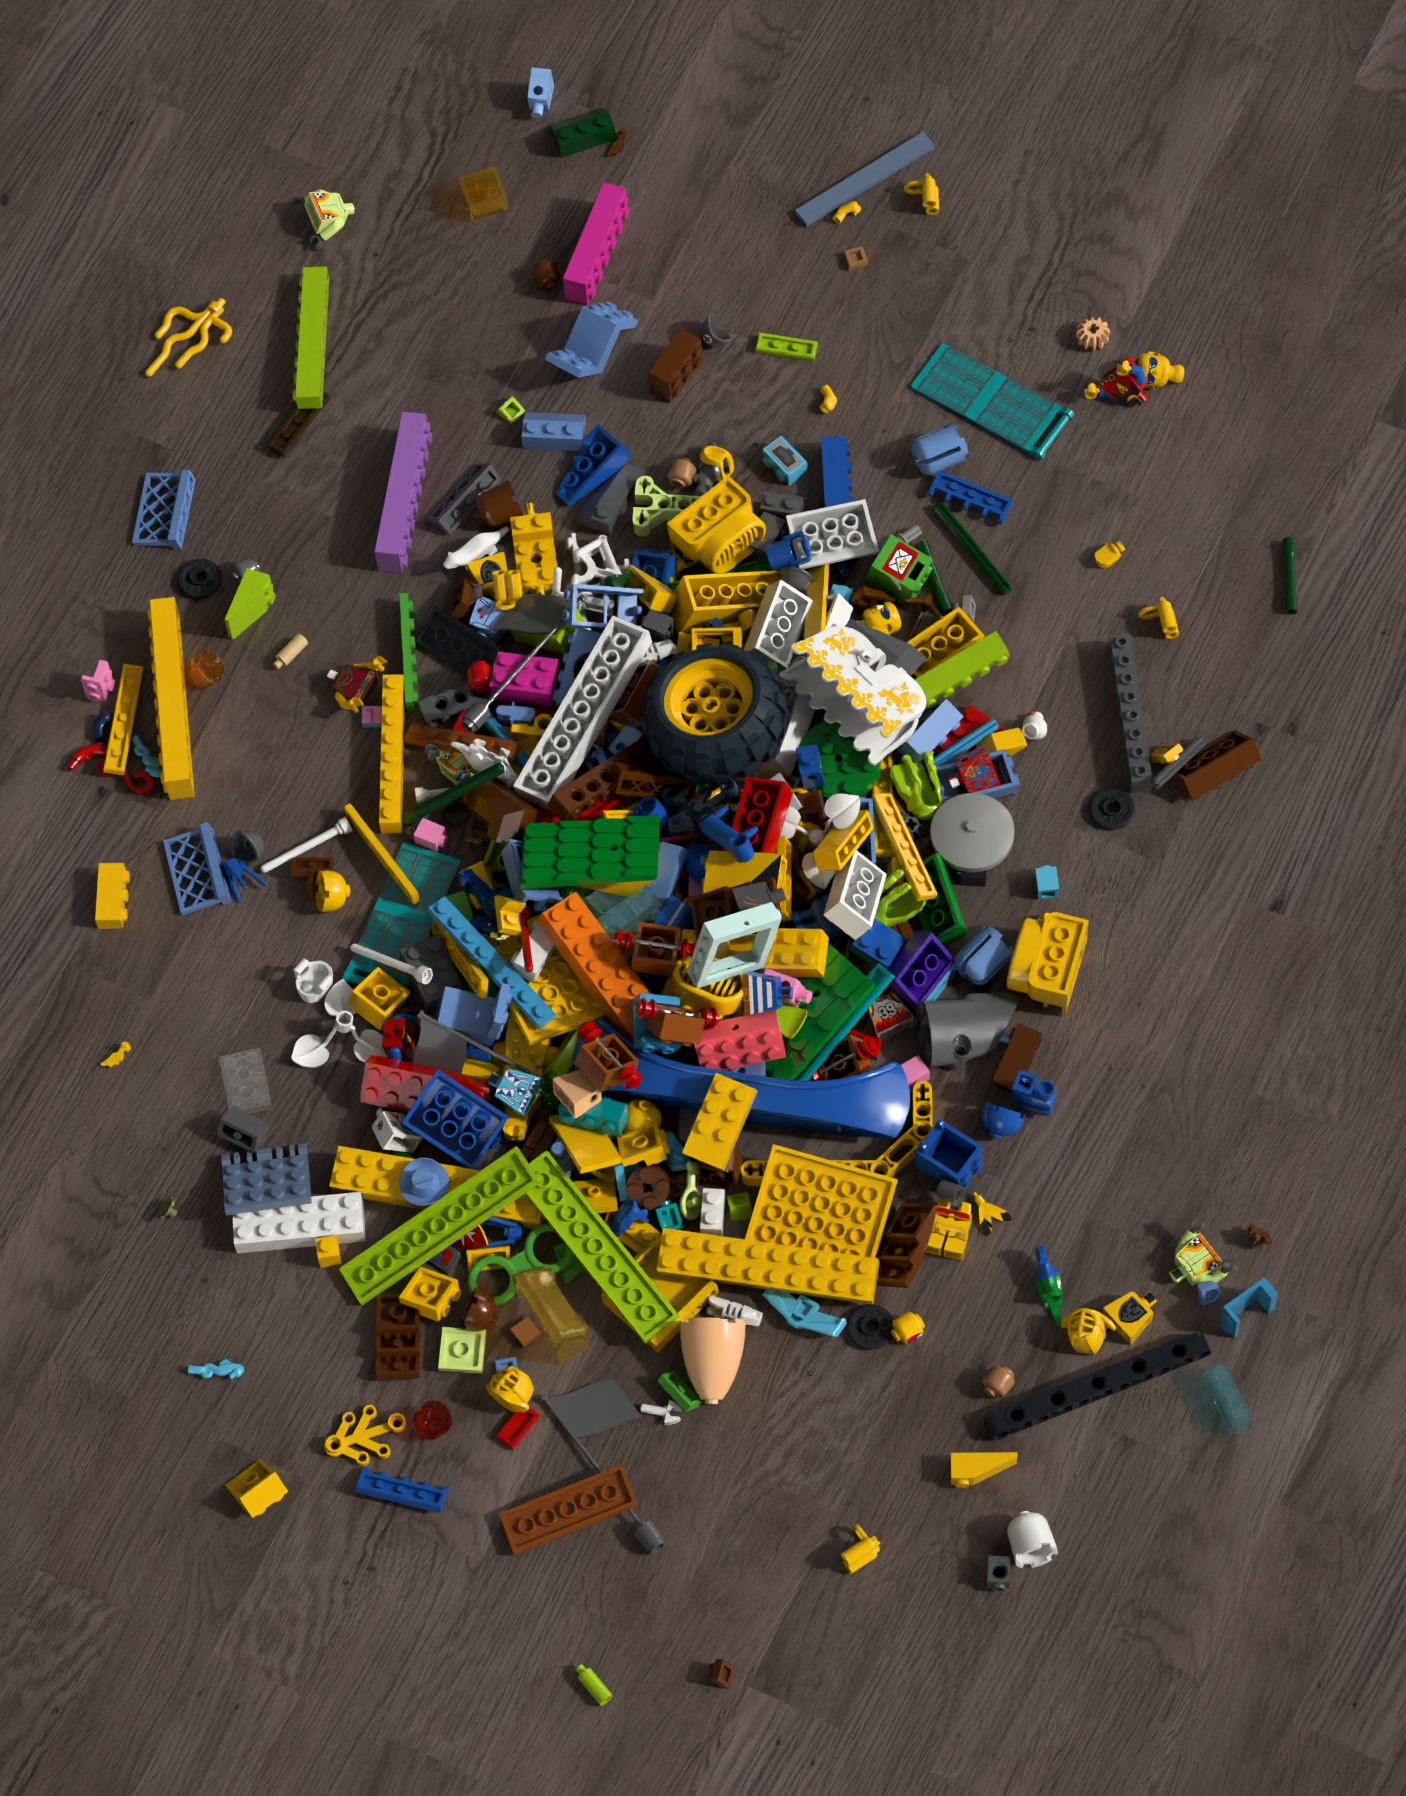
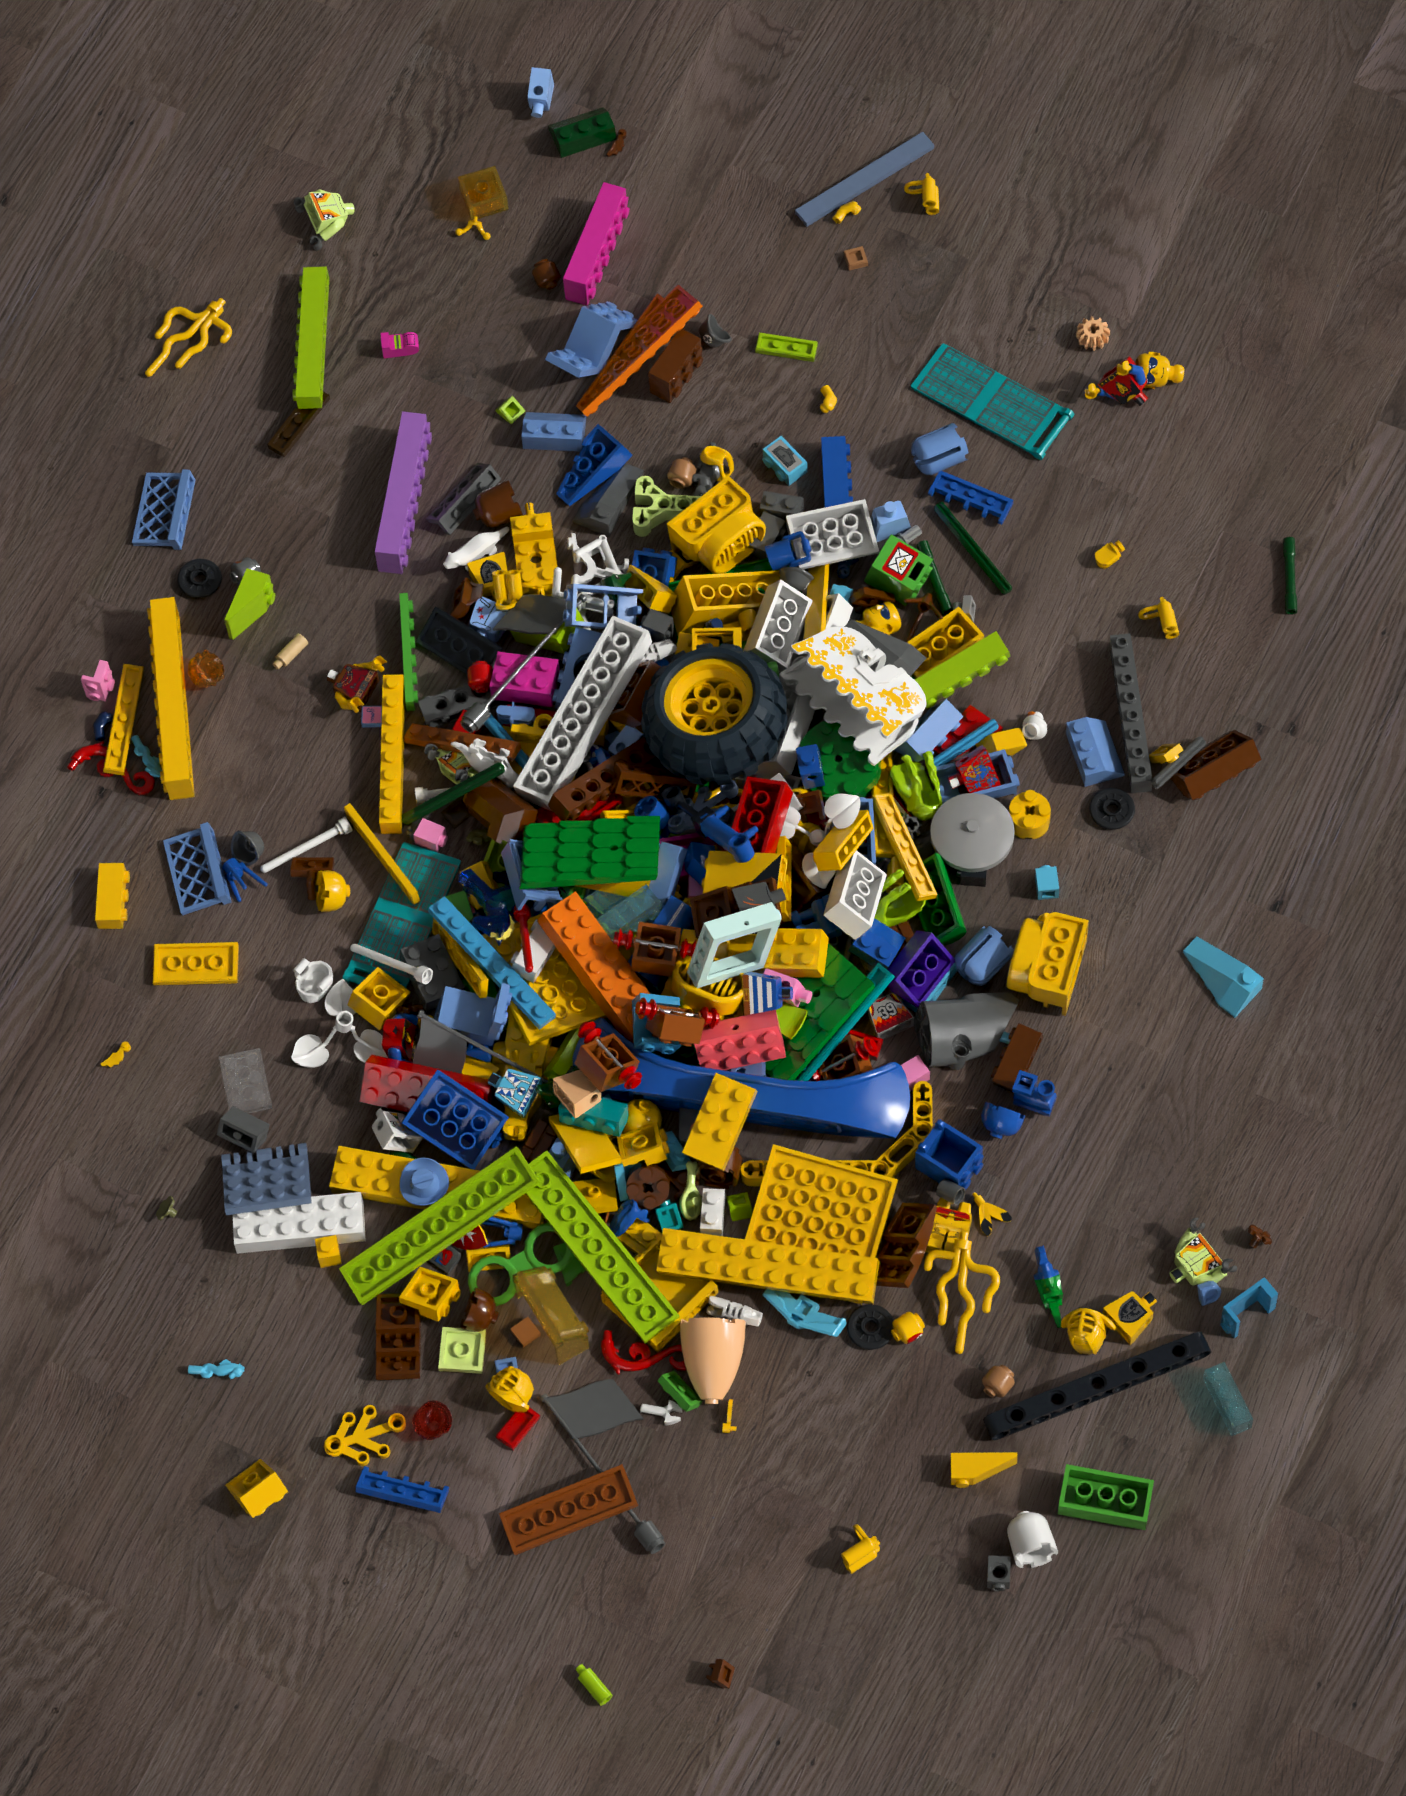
yellow slope [494,895,526,936] -> none
none -> yellow tile [153,942,239,985]
none -> dark pink leg [381,332,419,359]
none -> yellow piece [455,216,491,240]
none -> orange wing [576,285,703,417]
none -> red plant [601,1330,686,1375]
none -> yellow piece [722,1399,737,1433]
none -> light blue torso [870,501,911,542]
none -> yellow plant [924,1231,1000,1354]
none -> yellow brick [1009,790,1051,839]
none -> bright green brick [1058,1464,1154,1530]
none -> medium blue slope [1066,717,1125,787]
none -> medium azure wedge [1183,936,1264,1018]

